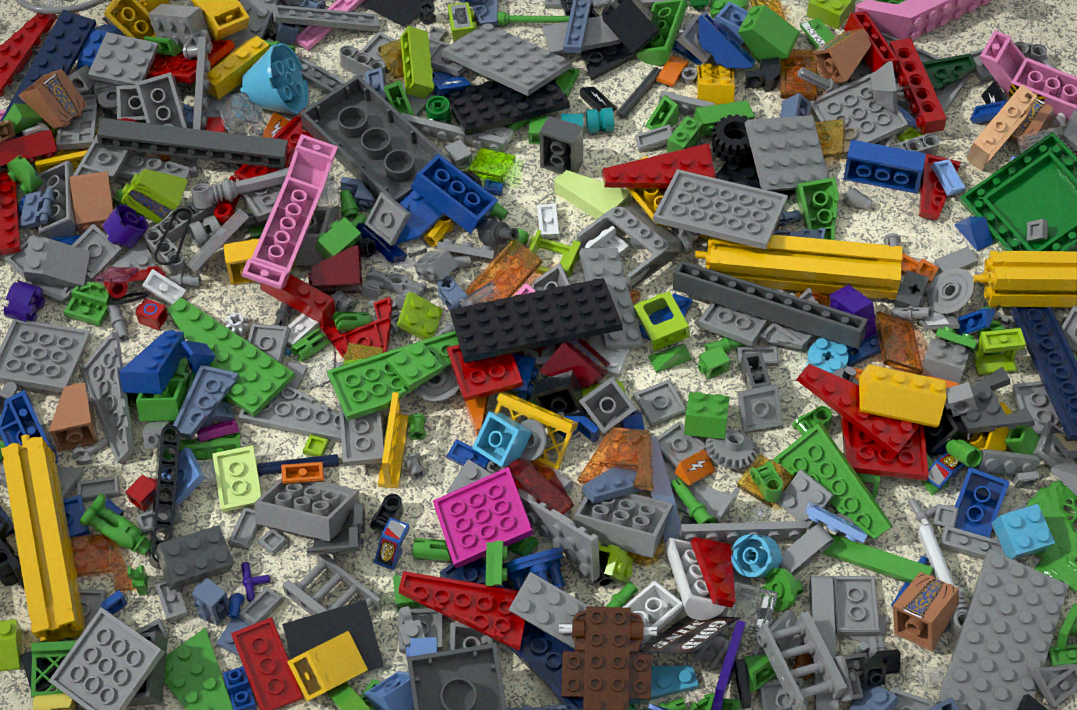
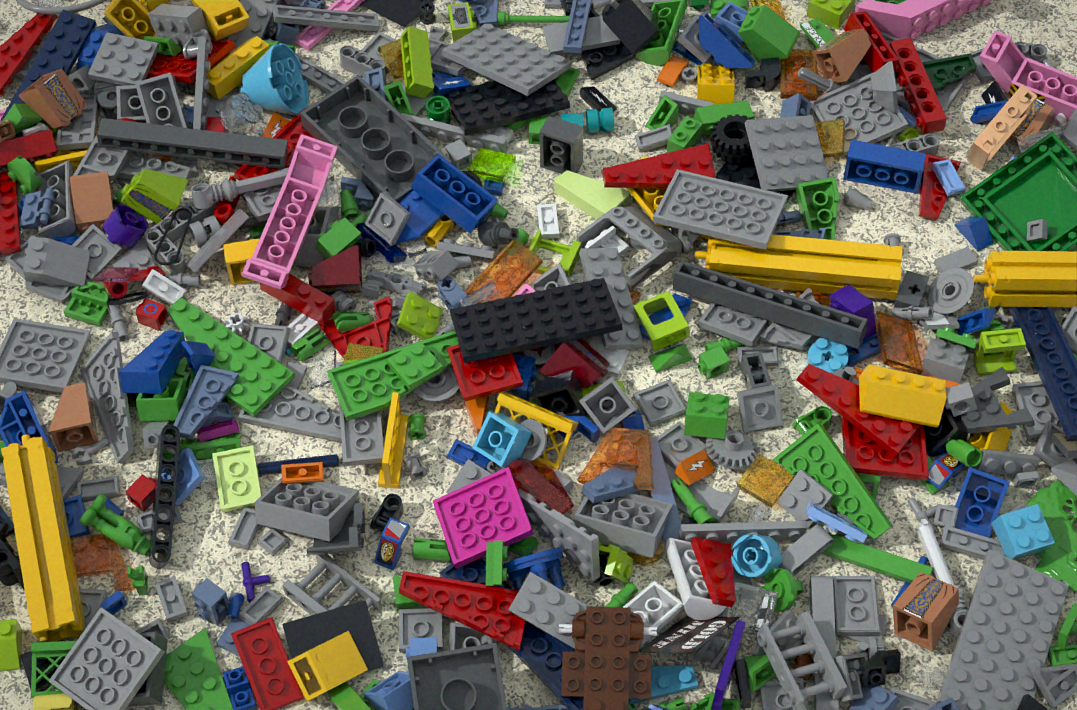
dark purple brick [4,280,45,322] -> none
dark grey brick [155,525,234,591] -> none
lime tile [303,435,329,457] -> none
light grey plate [399,606,426,648] -> none
dark grey axle [617,67,661,119] -> none
bright green piece [750,461,783,503] -> none
orange slope [901,253,939,283] -> none
bright green brick [1005,425,1040,455] -> none

